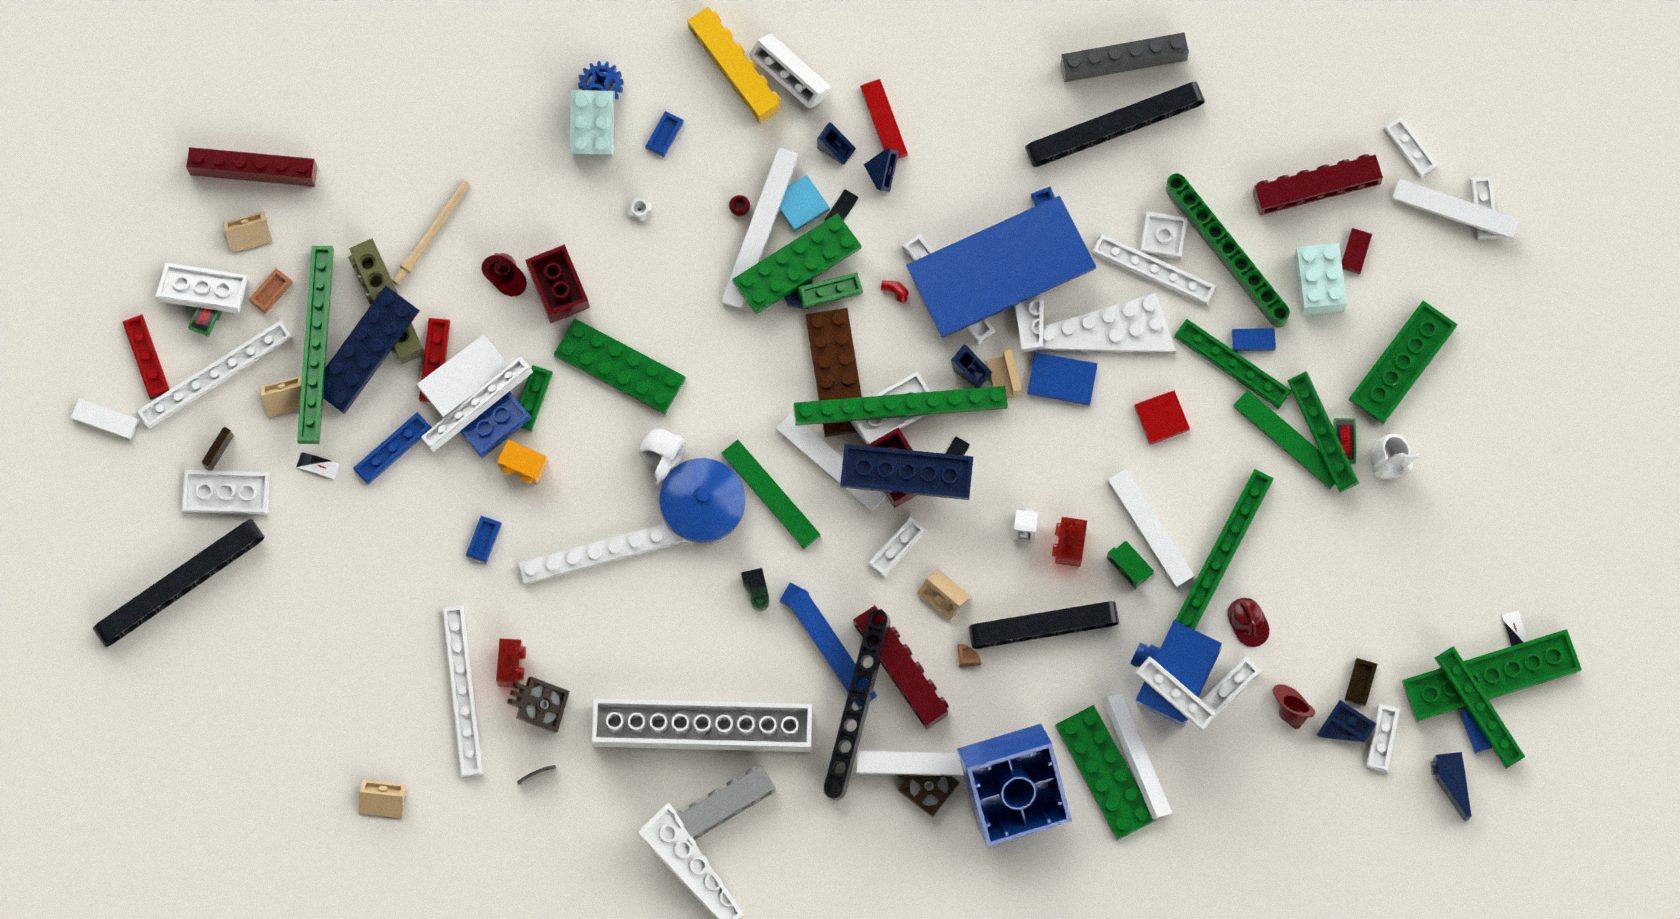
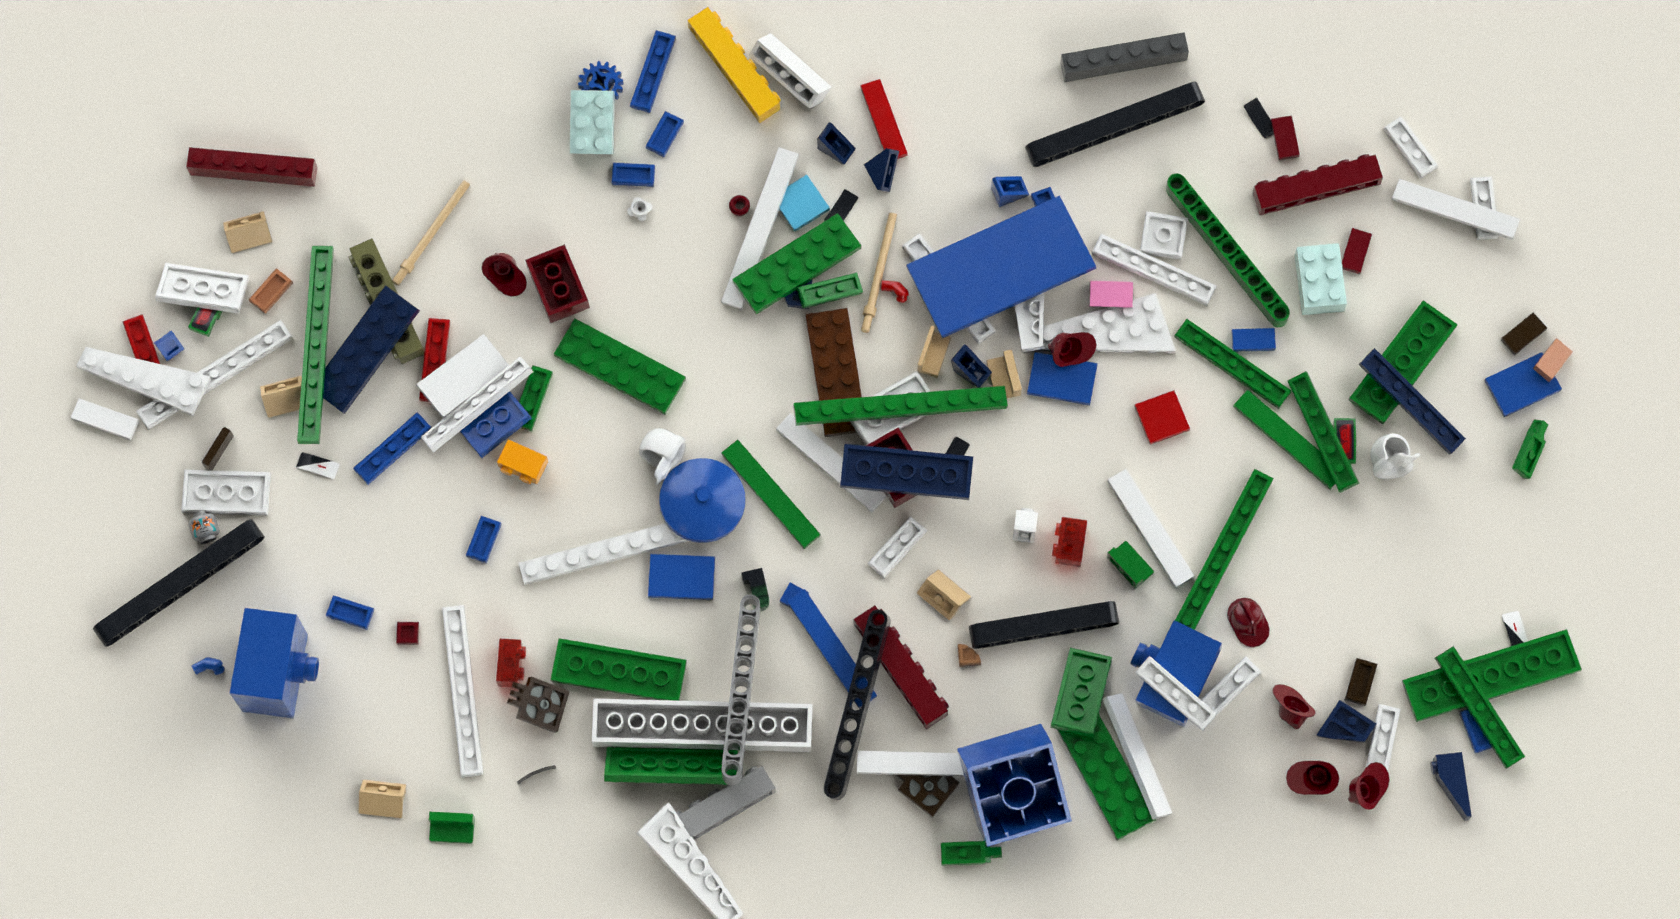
none -> white wing [76,347,211,416]
none -> blue plate [154,331,184,361]
none -> light grey head [188,511,220,544]
none -> blue arm [191,657,225,675]
none -> blue brick [230,608,319,718]
none -> blue tile [326,595,374,630]
none -> dark red tile [396,622,419,645]
none -> green panel [429,811,475,844]
none -> green plate [550,638,687,701]
none -> green plate [604,747,738,785]
none -> blue tile [612,163,655,187]
none -> blue tile [630,30,676,113]
none -> blue tile [648,554,715,600]
none -> light grey beam [722,595,760,785]
none -> tan bar [861,213,897,333]
none -> tan panel [917,326,951,378]
none -> green hinge [941,841,1002,866]
none -> blue slope [991,176,1029,207]
none -> dark red piece [1048,332,1097,367]
none -> green tile [1050,647,1112,737]
none -> bright pink panel [1089,281,1133,308]
none -> black sticker [1244,98,1273,138]
none -> dark red tile [1271,115,1300,160]
none -> dark red piece [1286,760,1339,795]
none -> dark red piece [1348,762,1390,810]
none -> dark blue plate [1358,348,1466,455]
none -> blue tile [1484,352,1562,417]
none -> dark brown tile [1501,312,1547,356]
none -> green hinge [1512,419,1549,479]
none -> nougat tile [1533,338,1573,382]

